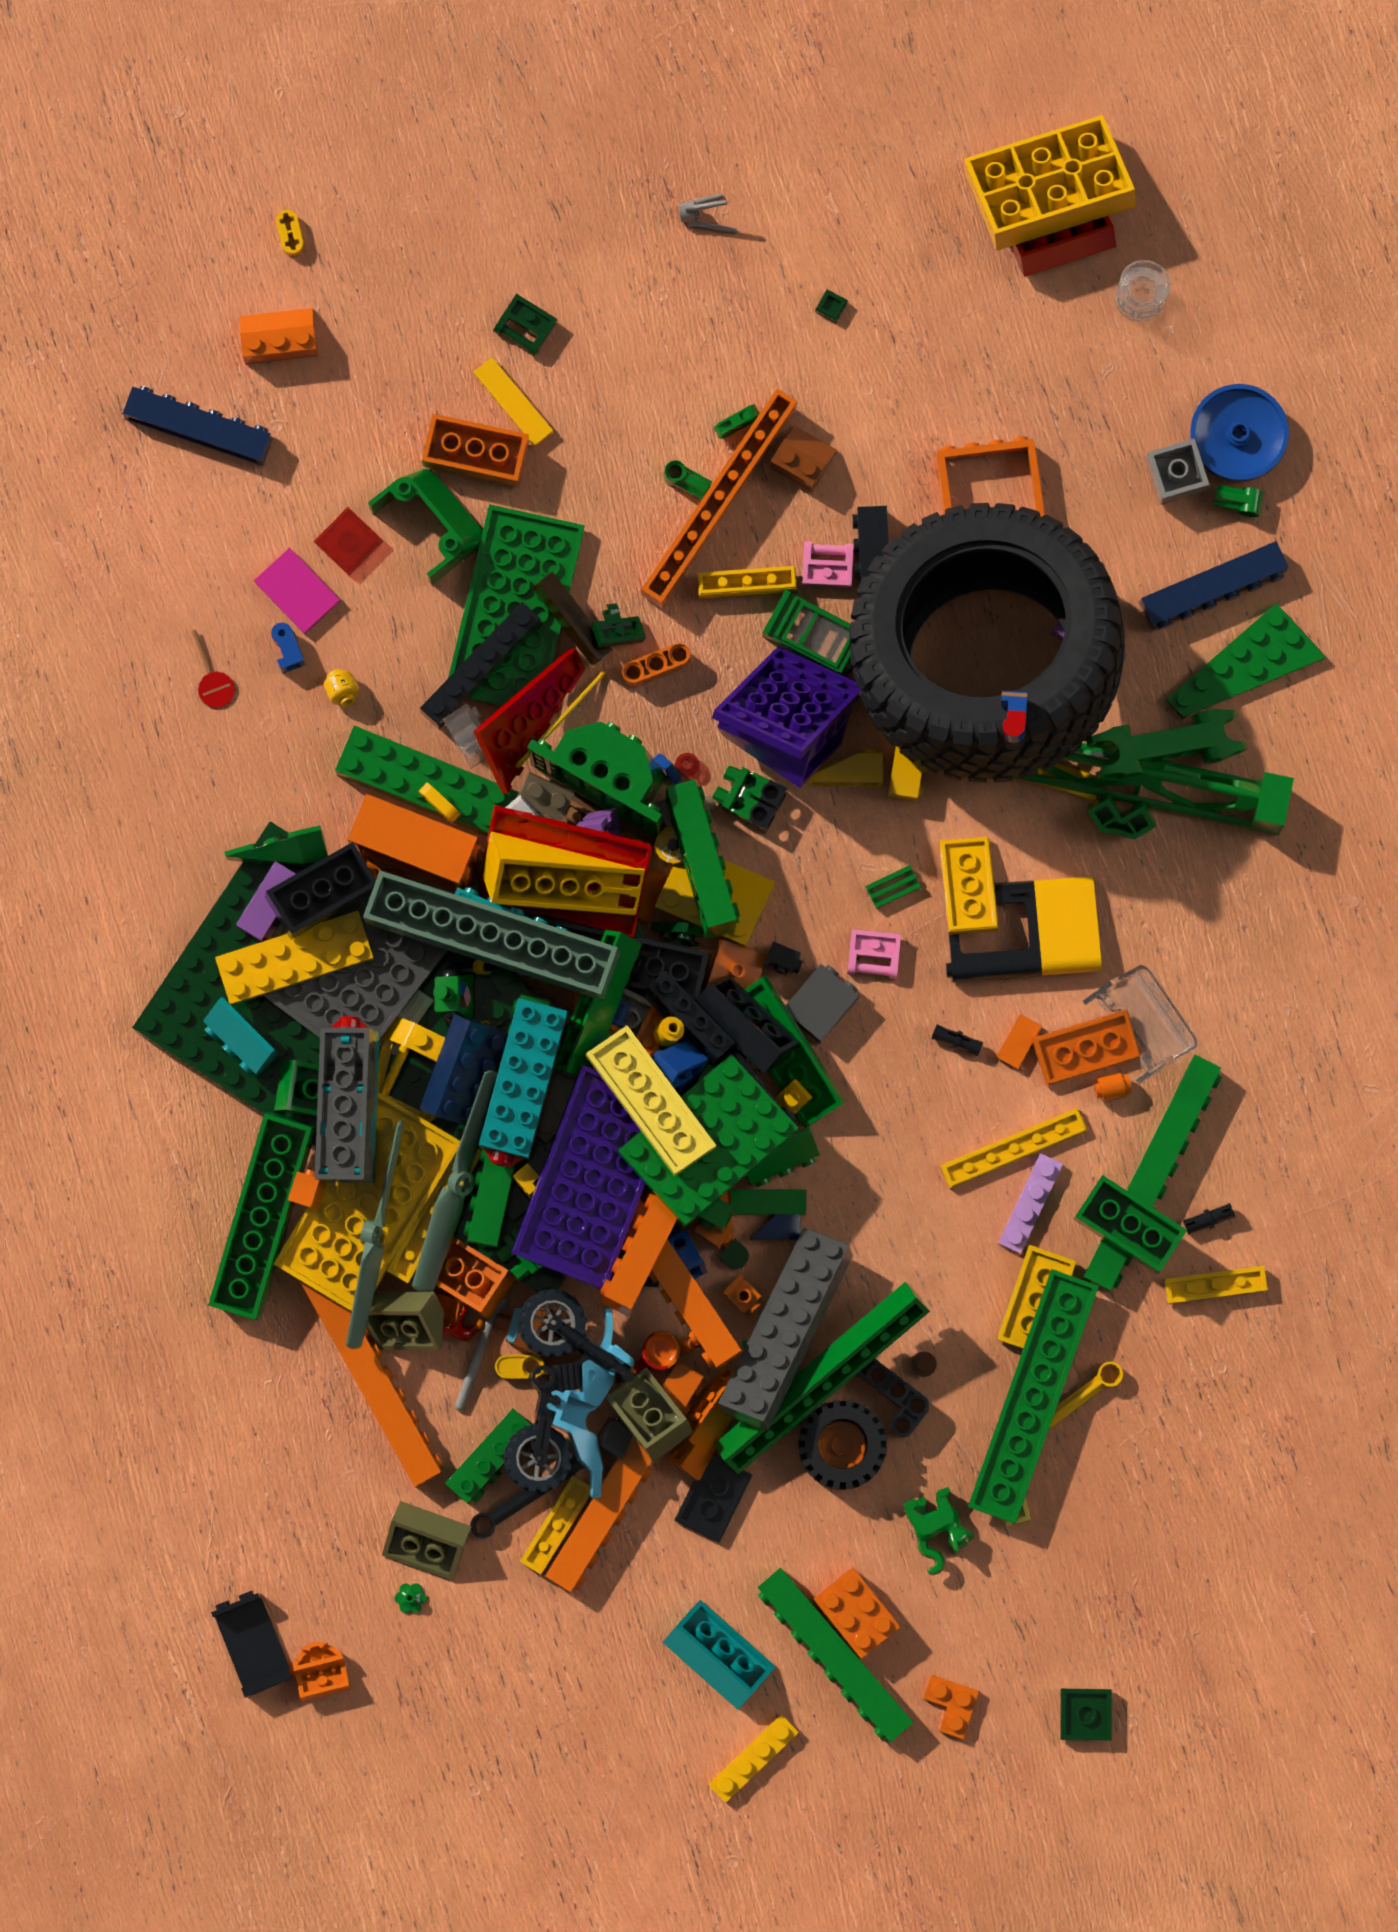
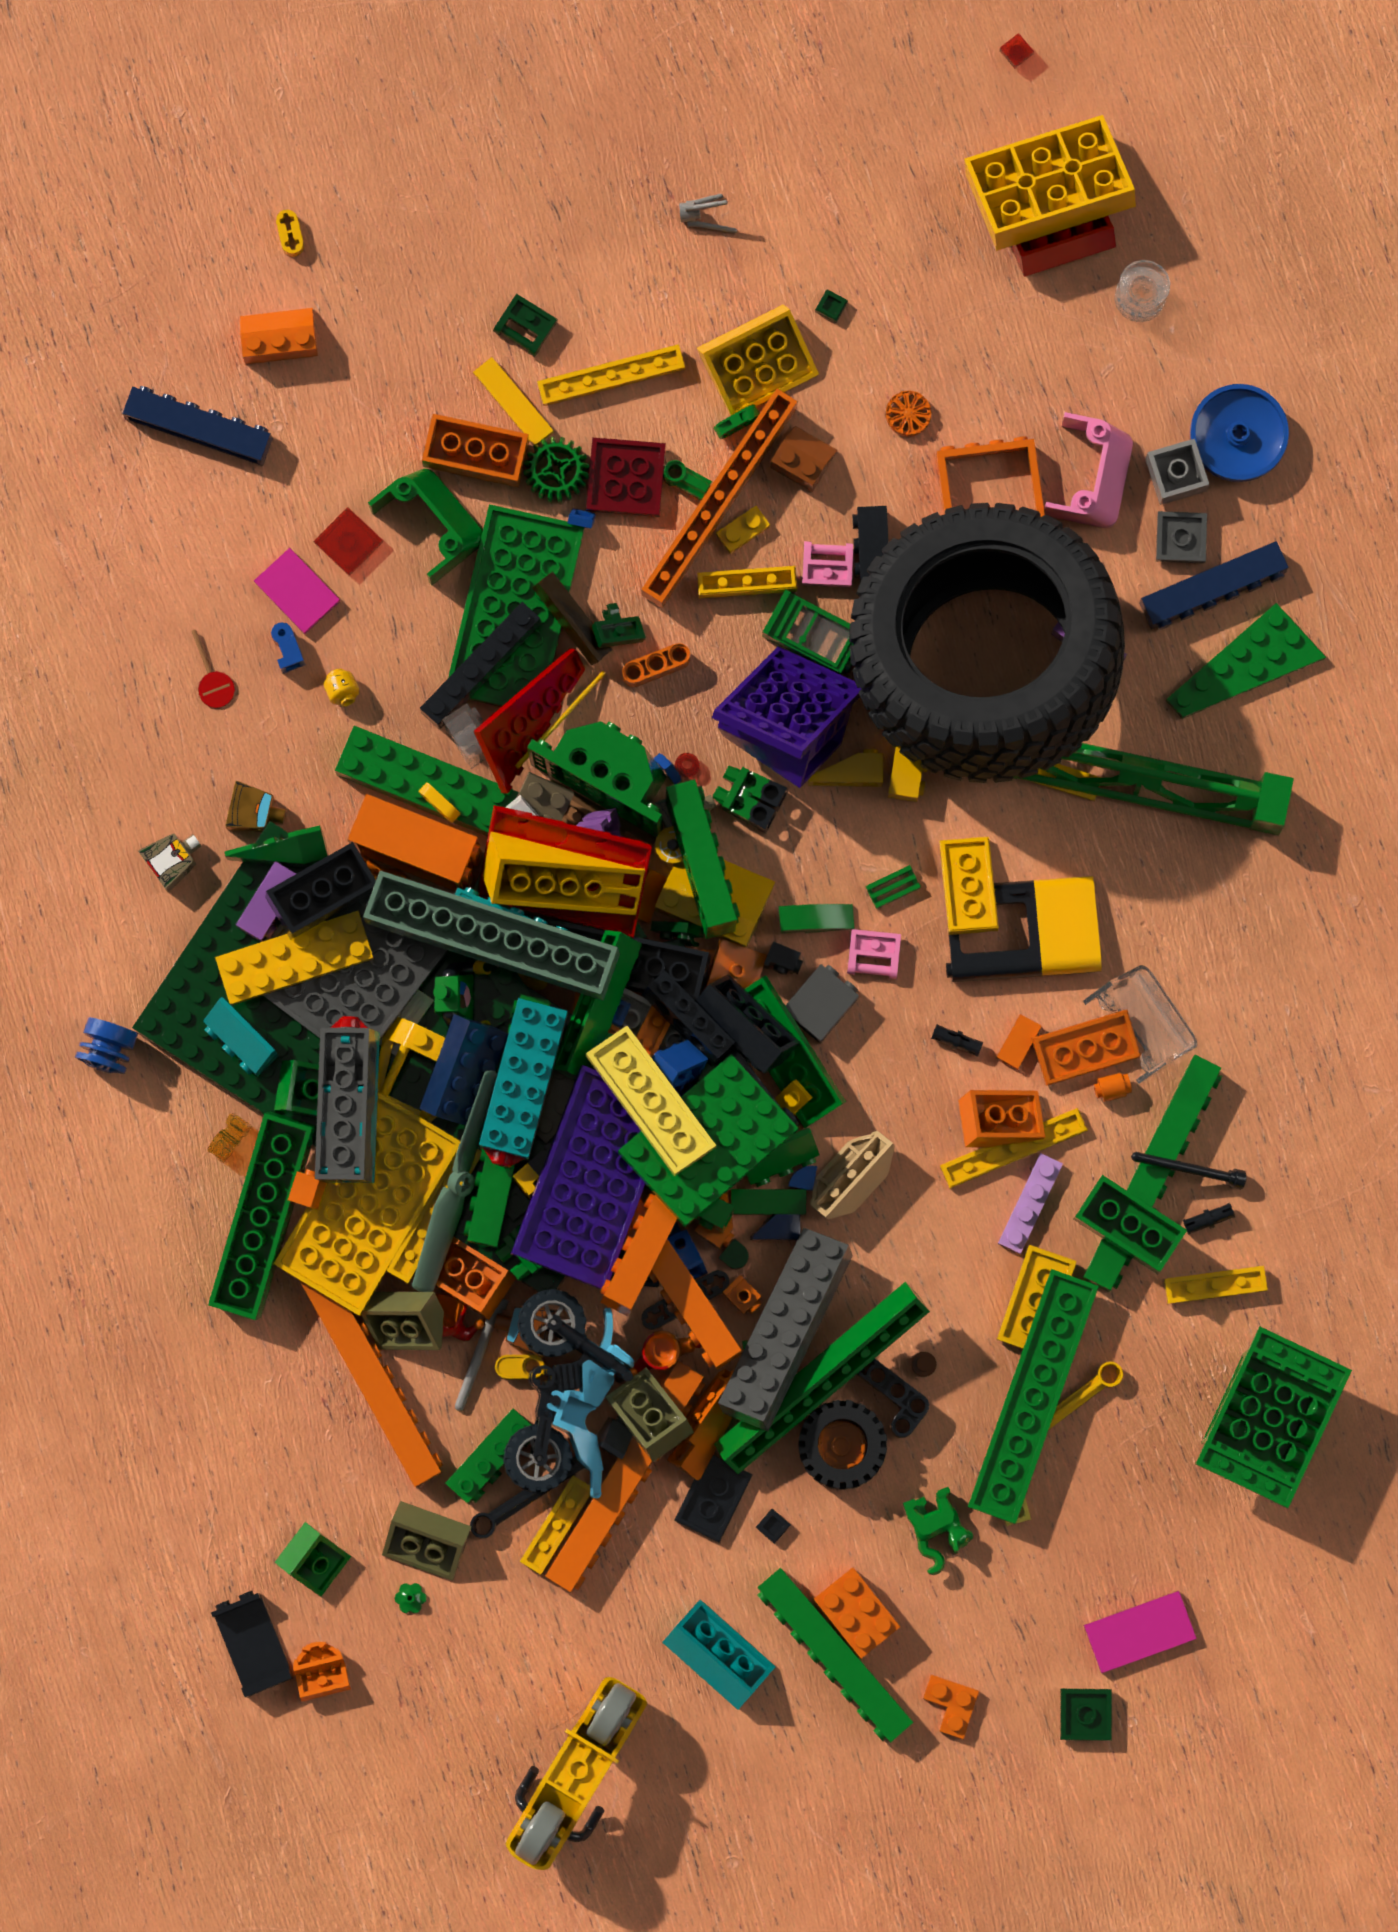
sand green piece [346,1121,404,1349] -> none
yellow brick [653,1016,684,1047] -> none
yellow plate [708,1714,799,1803] -> none
leg [1001,691,1028,743] -> none
green piece [1086,709,1248,781] -> none
green brick [1087,793,1156,840] -> none
green piece [1213,484,1264,517] -> none
none -> blue wheel [75,1017,138,1074]
none -> torso [138,834,201,892]
none -> clear yellow leg [207,1113,253,1163]
none -> pearl gold torso [225,781,286,832]
none -> green slope [275,1522,352,1597]
none -> yellow piece [506,1677,647,1870]
none -> green gear [523,437,589,503]
none -> yellow plate [537,344,685,406]
none -> blue tile [568,508,596,529]
none -> dark red plate [586,437,666,517]
none -> black beam [641,1270,729,1330]
none -> yellow slope [697,304,819,416]
none -> yellow plate [716,505,770,554]
none -> black tile [755,1509,791,1544]
none -> green slope [779,904,855,934]
none -> blue tile [788,1166,817,1191]
none -> tan wedge [810,1131,895,1219]
none -> orange wheel [885,390,931,437]
none -> orange slope [958,1090,1045,1147]
none -> clear red plate [999,33,1034,69]
none -> bright pink windscreen [1044,412,1133,528]
none -> dark pink tile [1084,1591,1197,1673]
none -> black piece [1131,1152,1246,1190]
none -> dark grey plate [1156,511,1207,563]
none -> green wedge [1195,1326,1352,1509]

